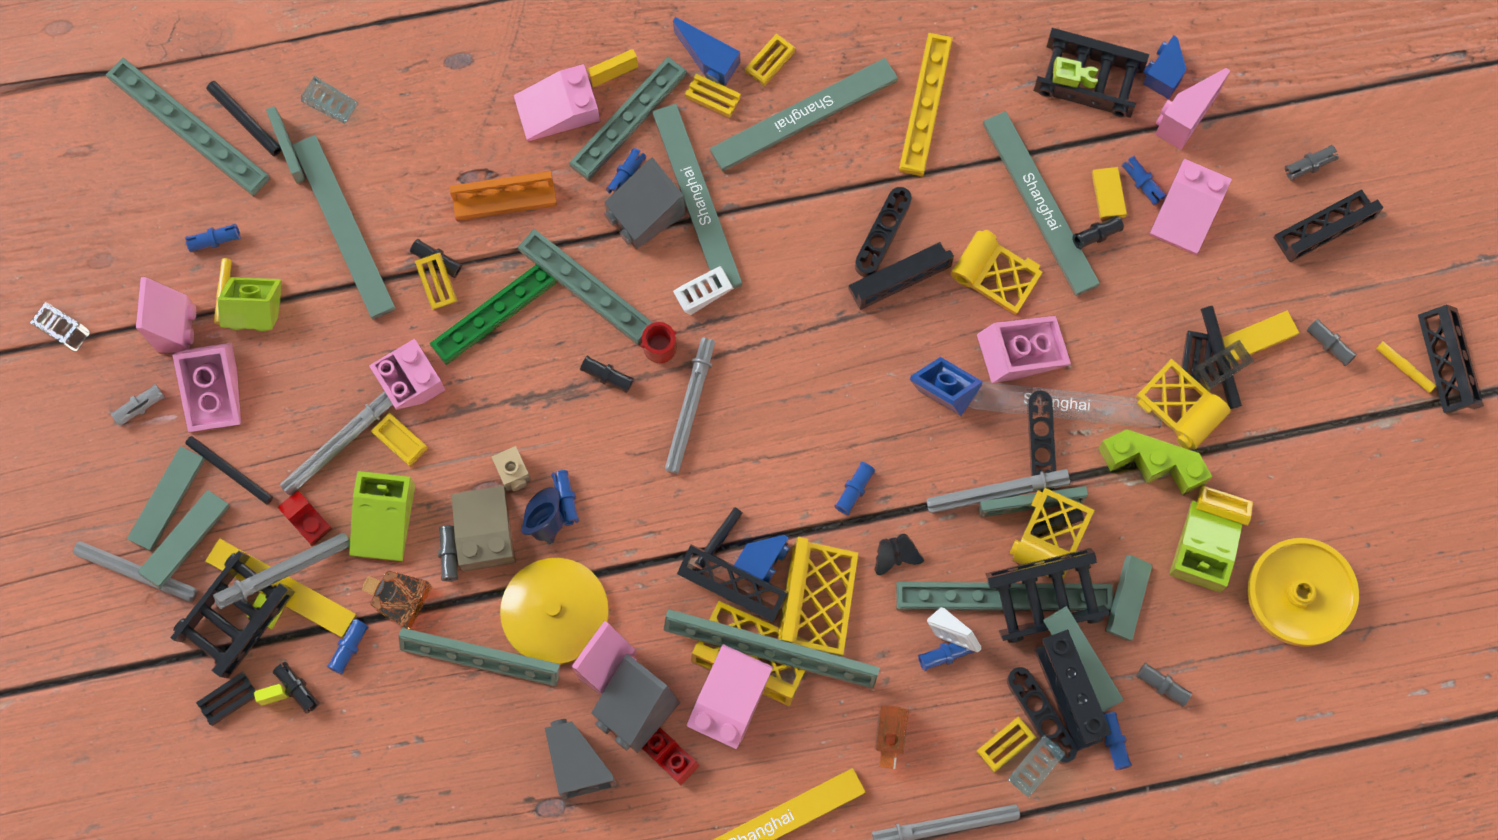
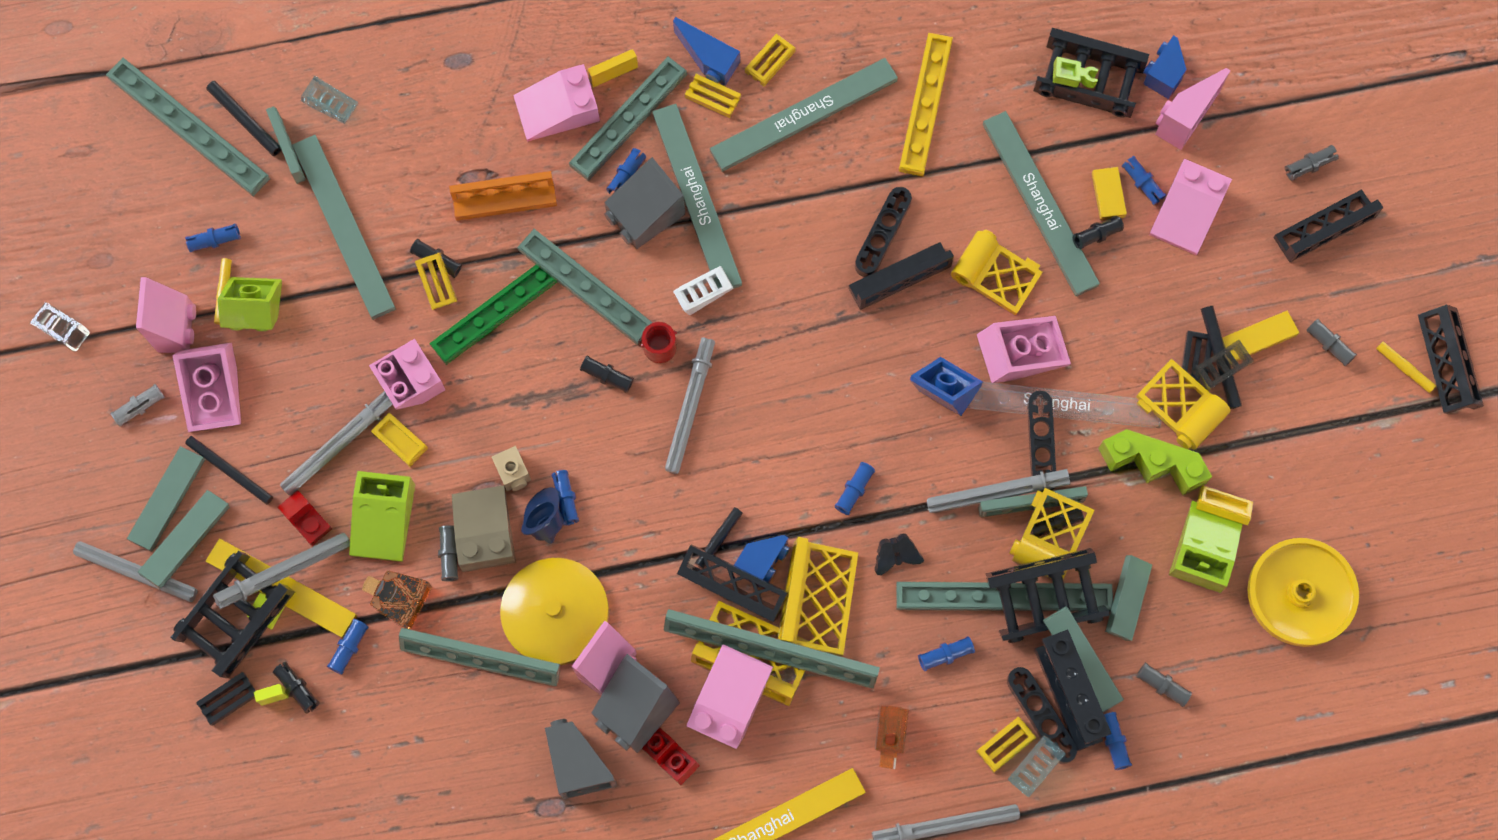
white slope [927,607,981,652] -> none

